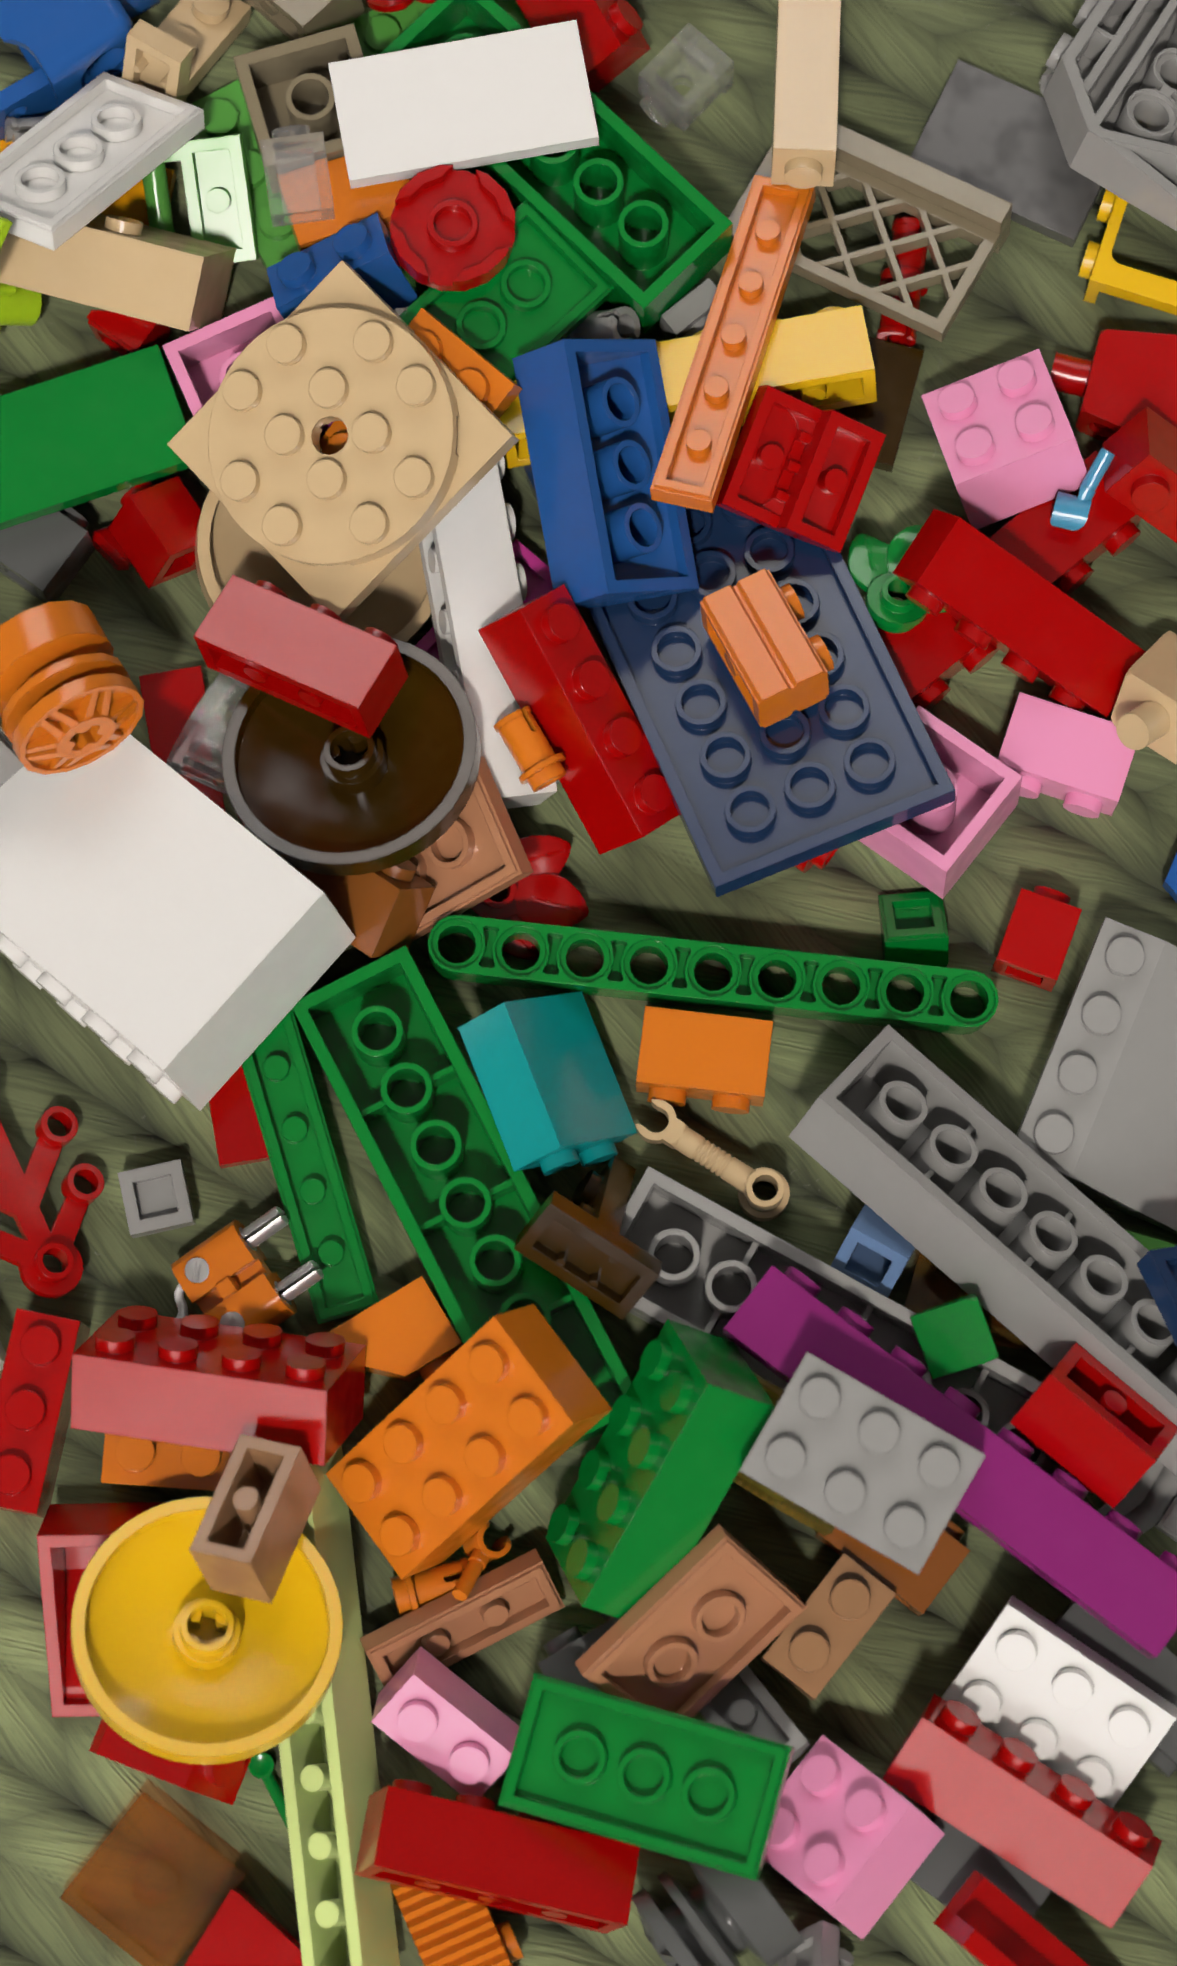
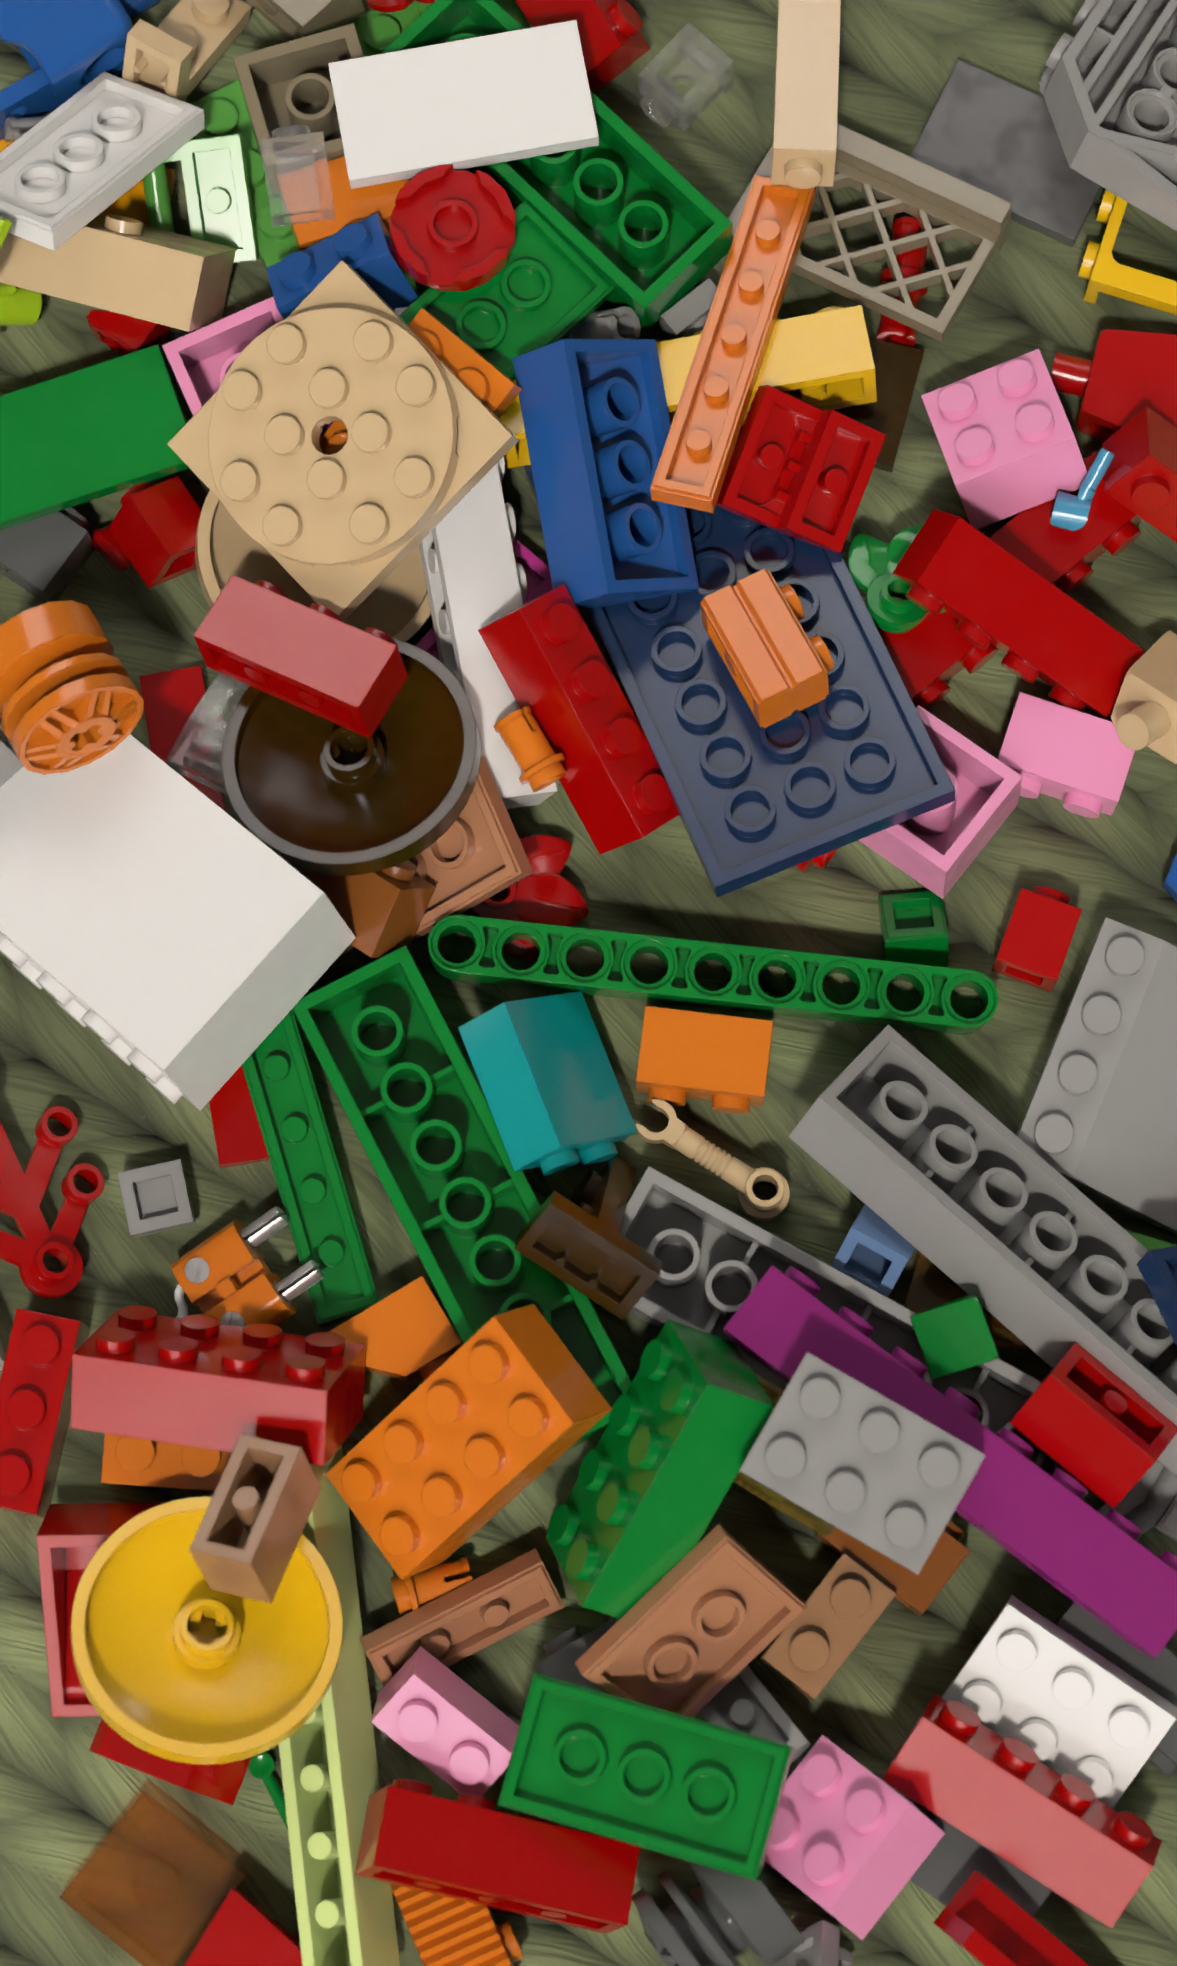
orange hand [452,1521,512,1601] -> none

